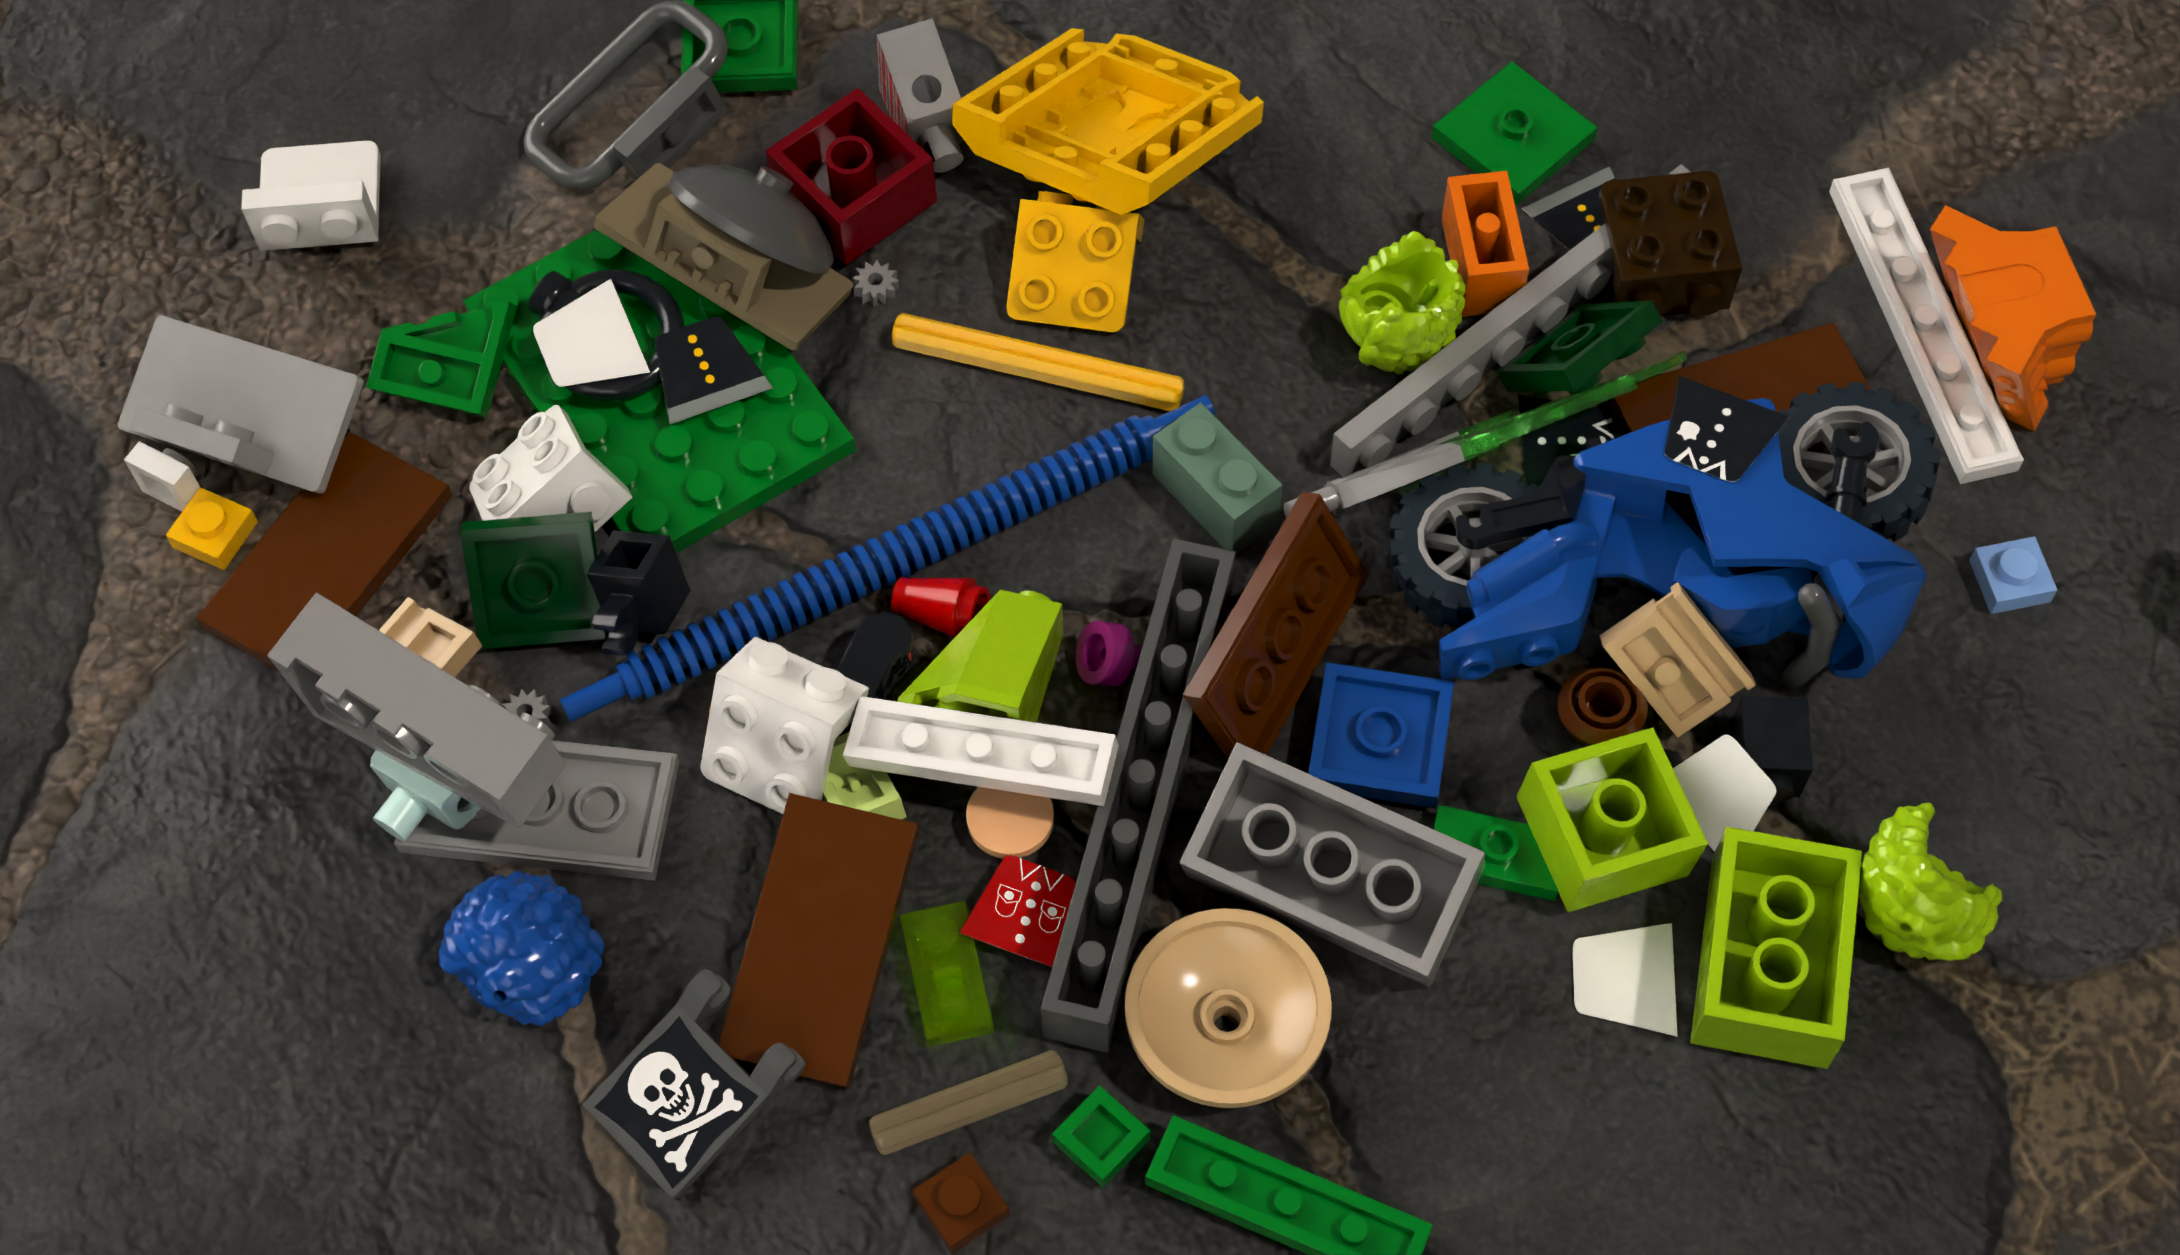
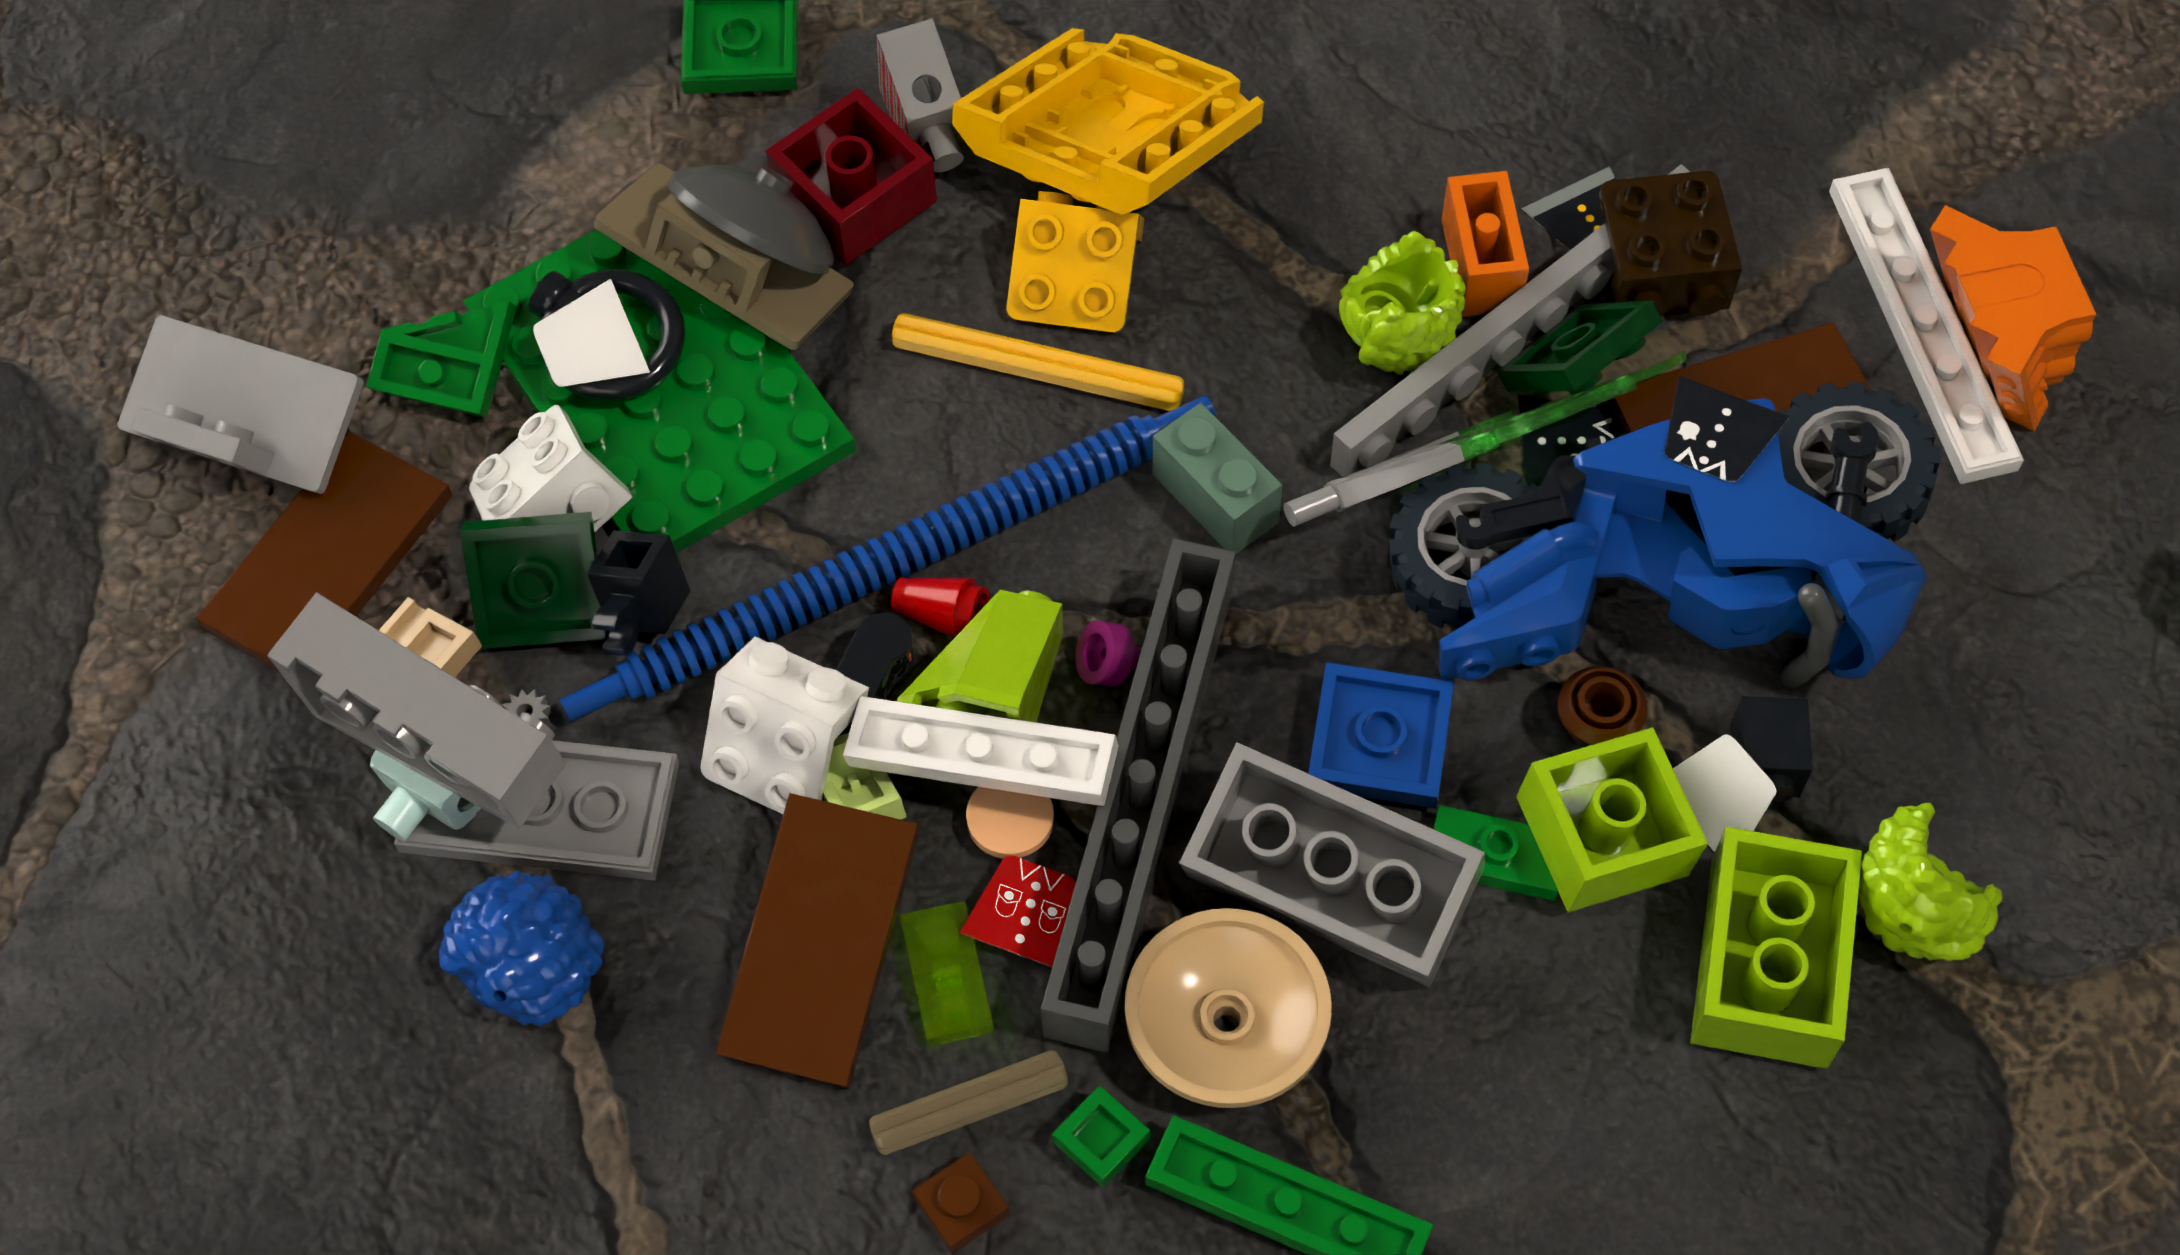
white plate [124,441,200,512] -> none
yellow plate [165,487,258,570] -> none
white bracket [241,141,380,251] -> none
dark grey bar [523,0,729,190] -> none
flag [582,969,806,1200] -> none
black sticker [655,317,773,424] -> none
light grey piece [852,259,900,307] -> none
reddish brown tile [1183,492,1368,759] -> none
green plate [1431,61,1598,206] -> none
white sticker [1572,923,1678,1037] -> none
tan plate [1599,582,1756,738] -> none
light blue plate [1969,536,2057,614] -> none

